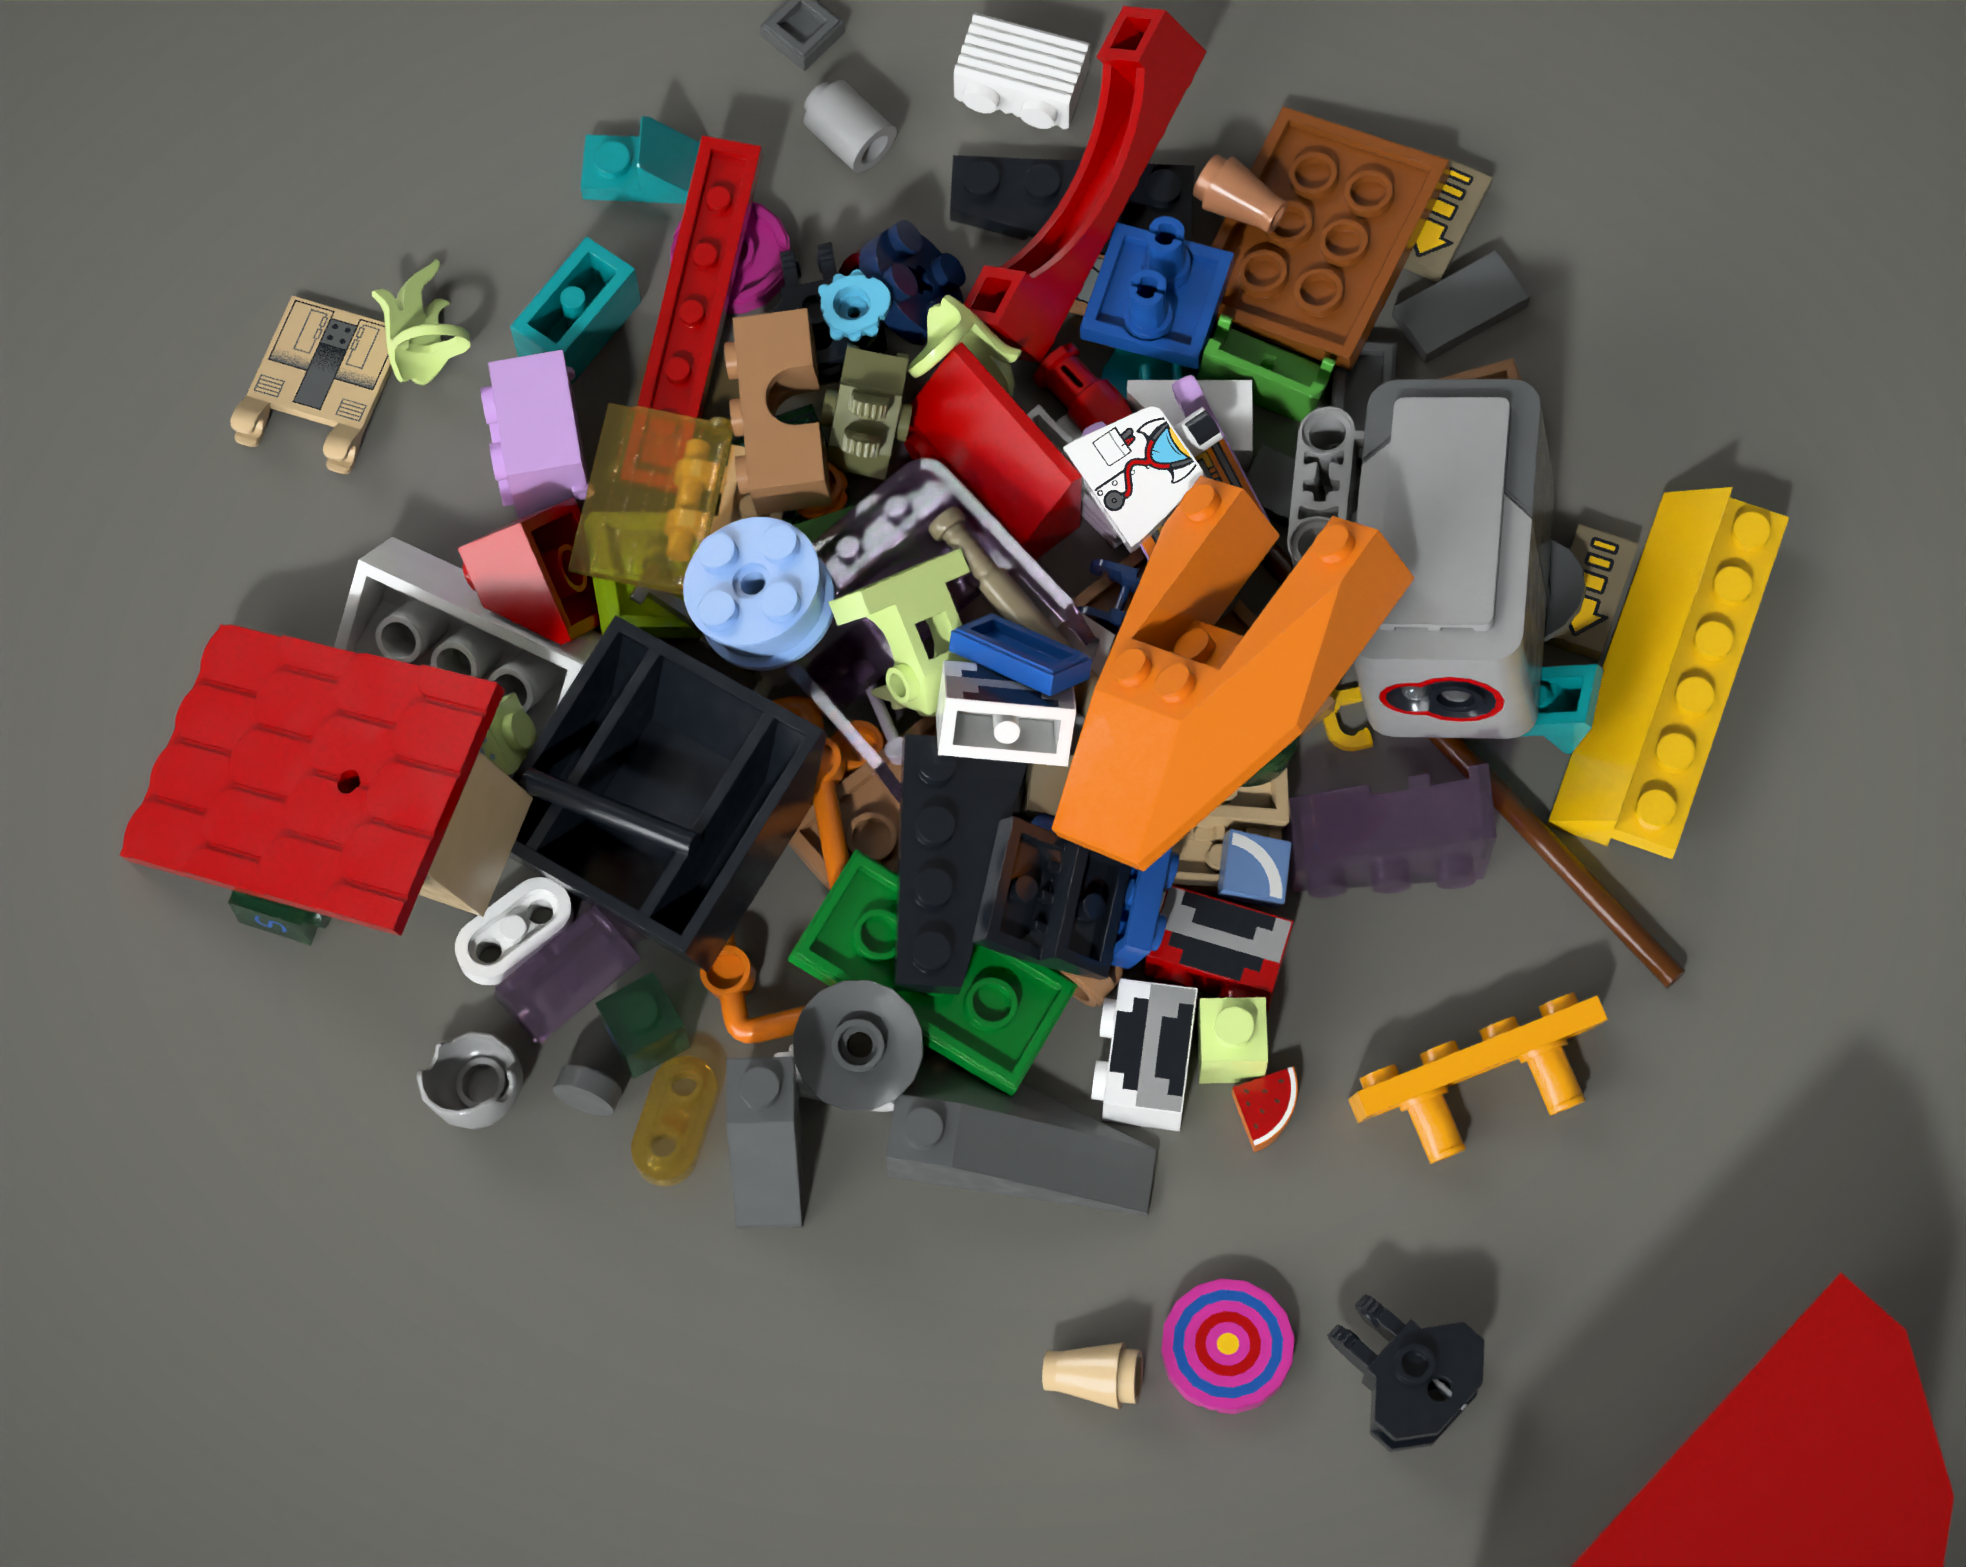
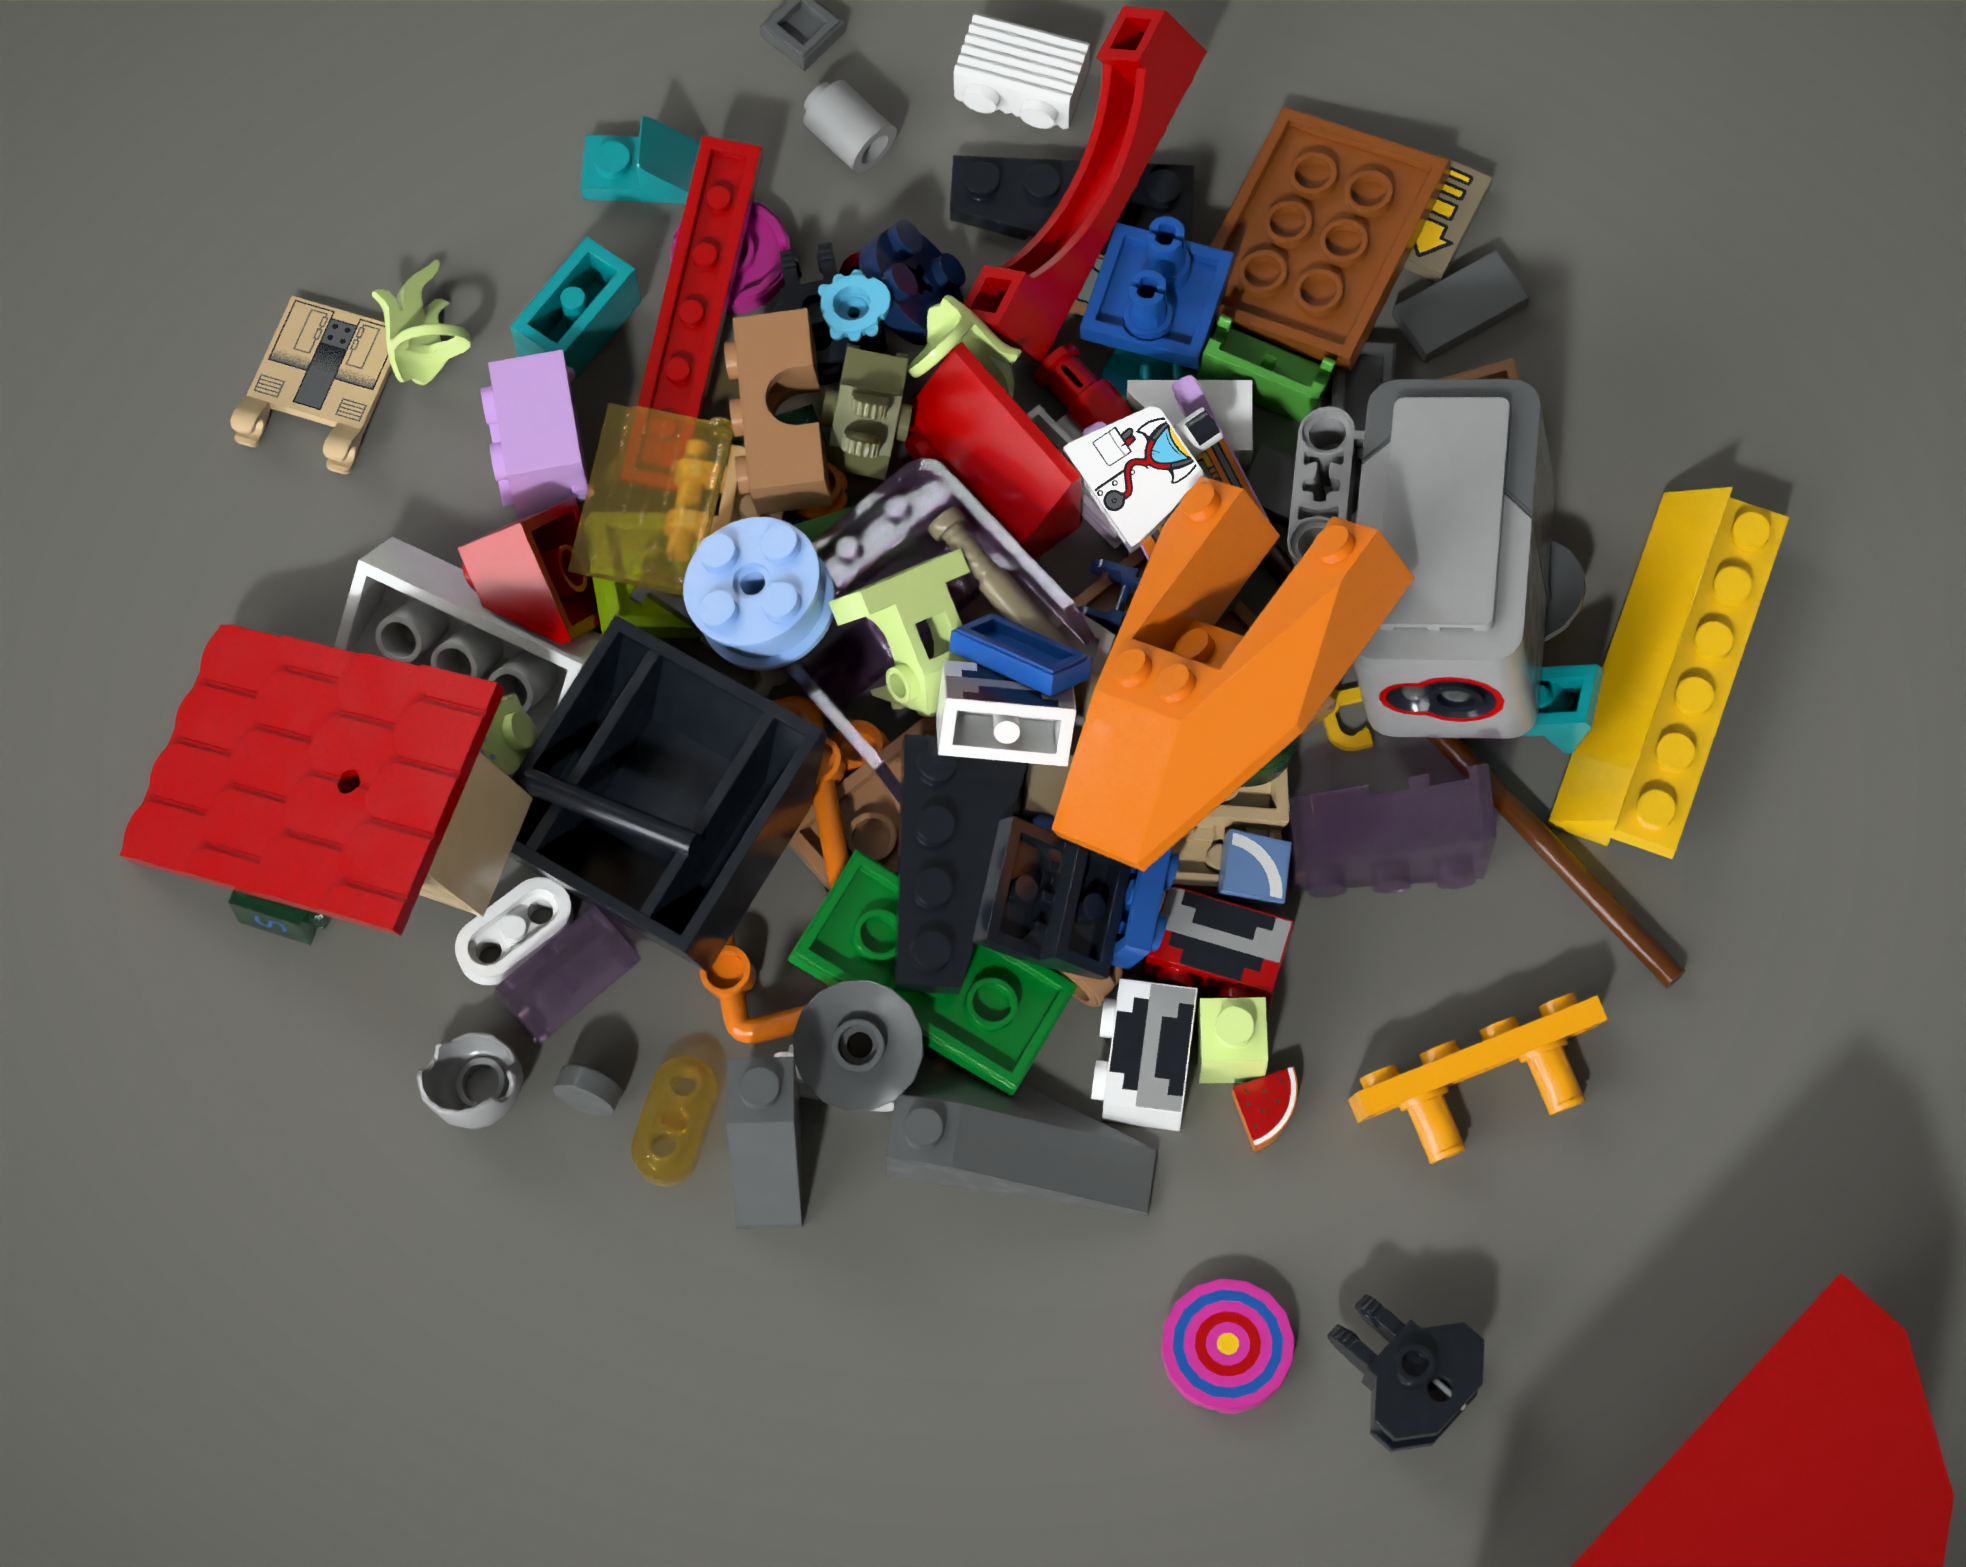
clear green brick [595,971,690,1079] -> none
white hinge [853,661,903,765] -> none
tan cone [1042,1342,1143,1409] -> none
nougat cone [1193,154,1288,234] -> none
dark tan tile [1545,524,1639,661] -> none

